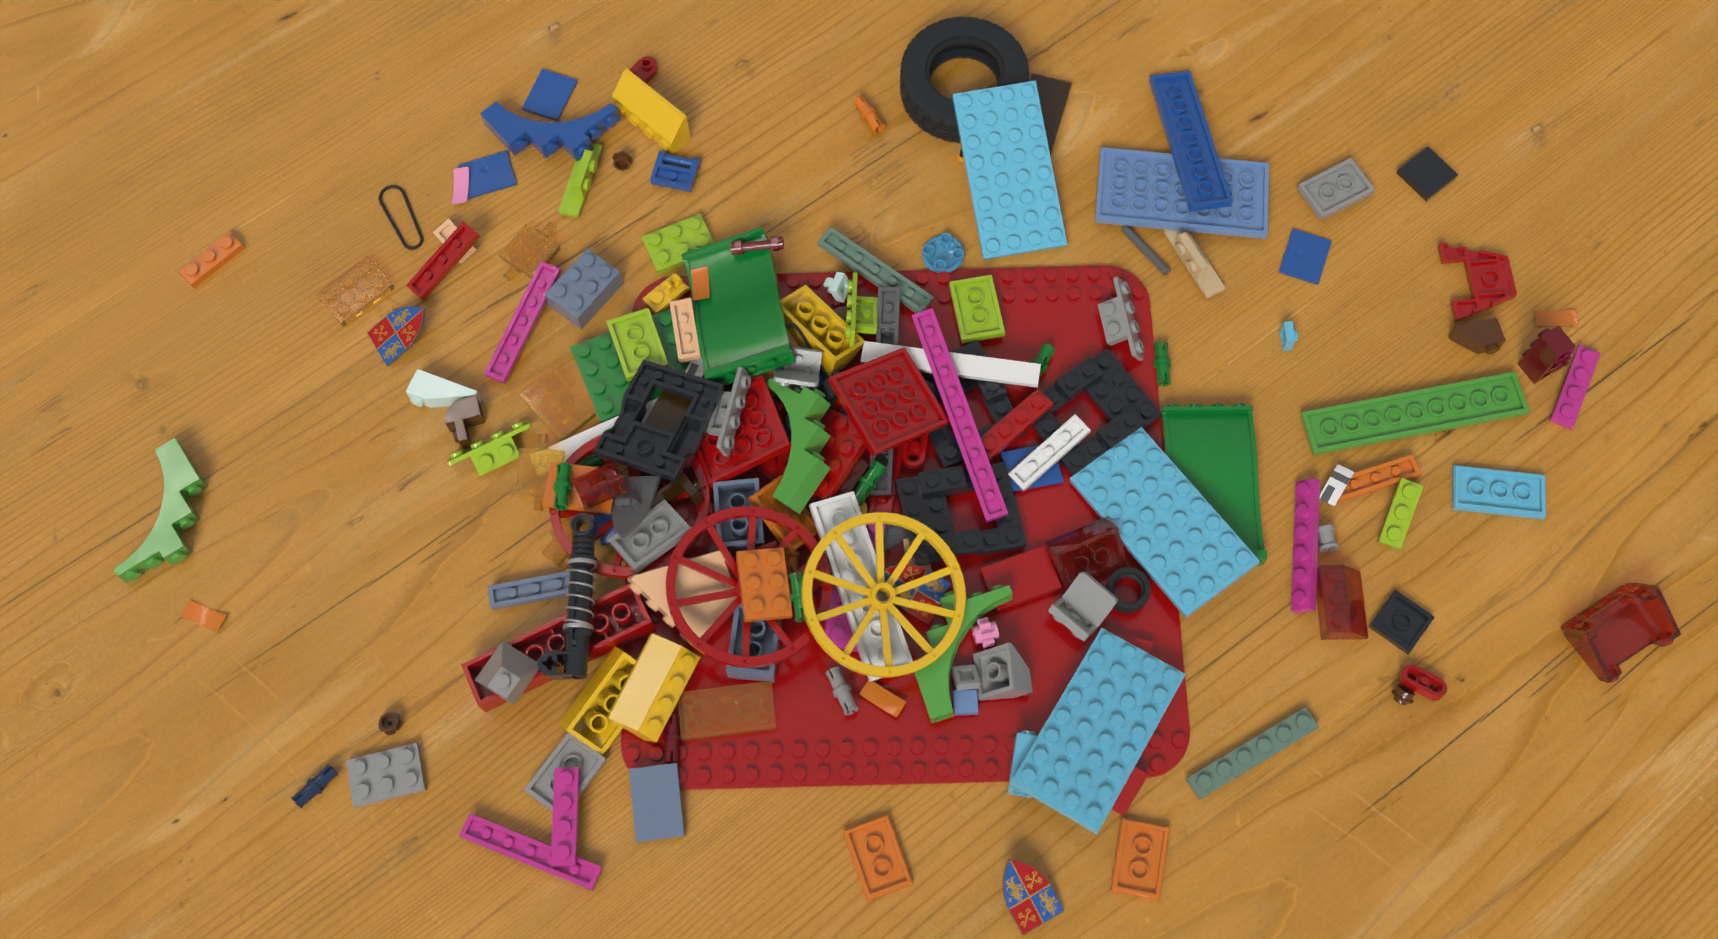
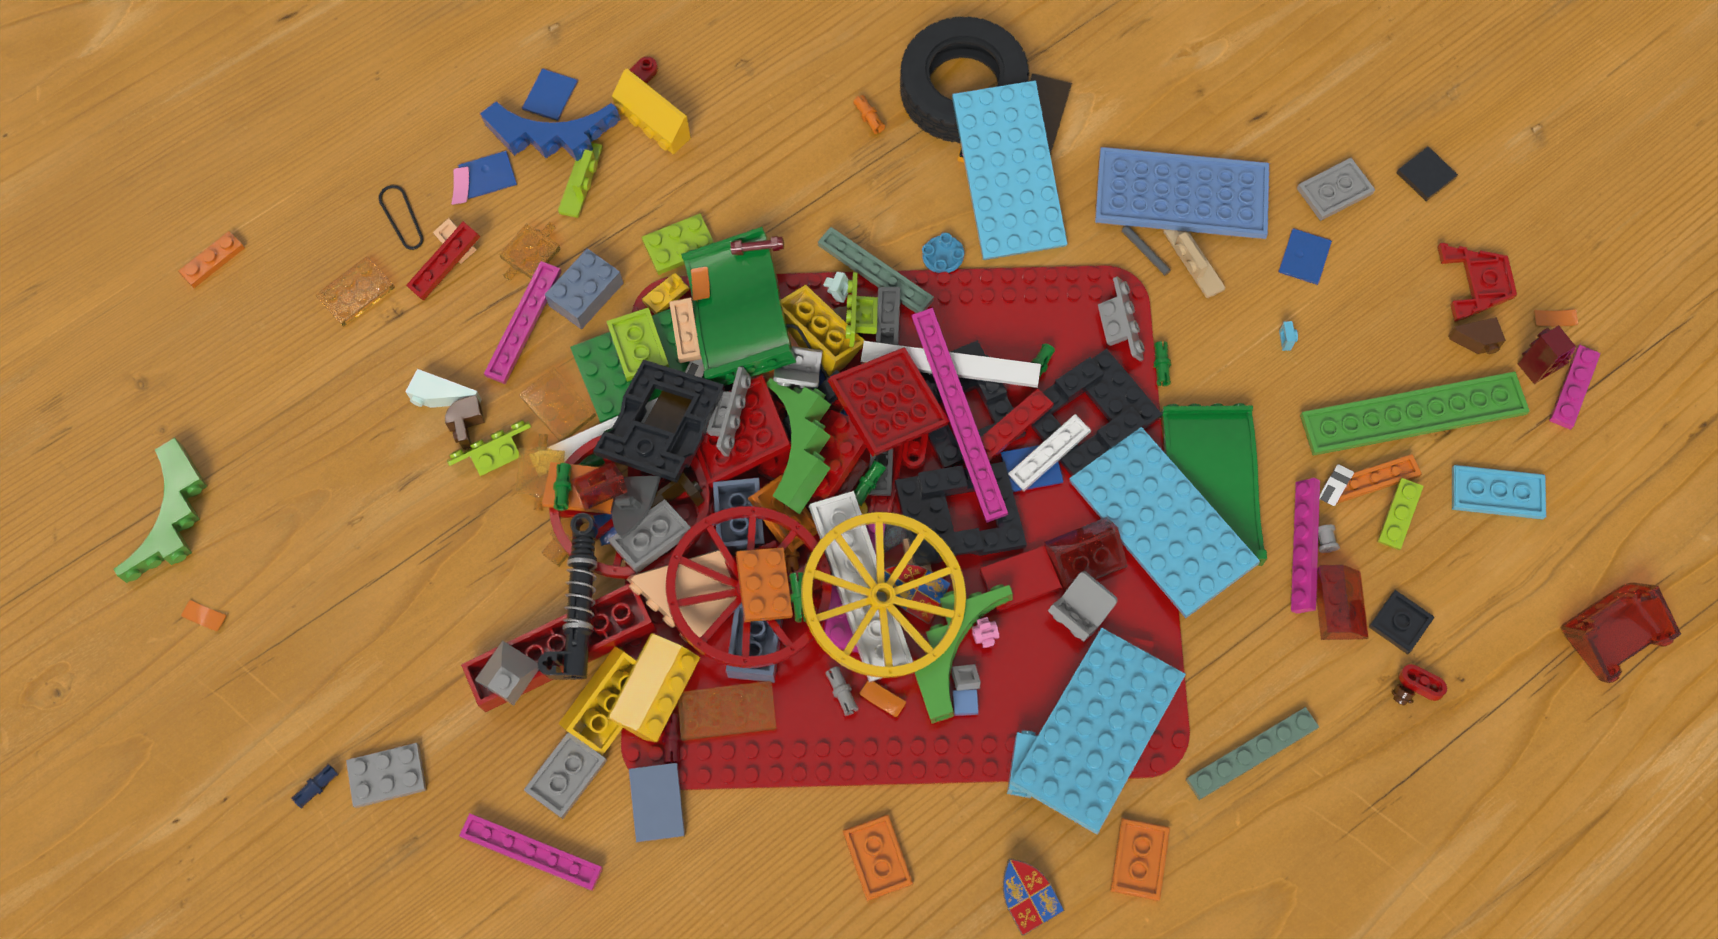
shield [367,307,426,366] -> none
reddish brown plate [378,712,402,735] -> none
sand blue plate [488,571,570,610] -> none
dark pink plate [550,767,580,867] -> none
reddish brown plate [612,151,633,171] -> none
blue plate [650,150,701,192] -> none
lime plate [949,275,1005,343] -> none
light grey slope [973,643,1032,701] -> none
black tyre [1105,567,1151,614] -> none
red tile [1112,766,1149,816] -> none
blue plate [1149,71,1233,212] -> none

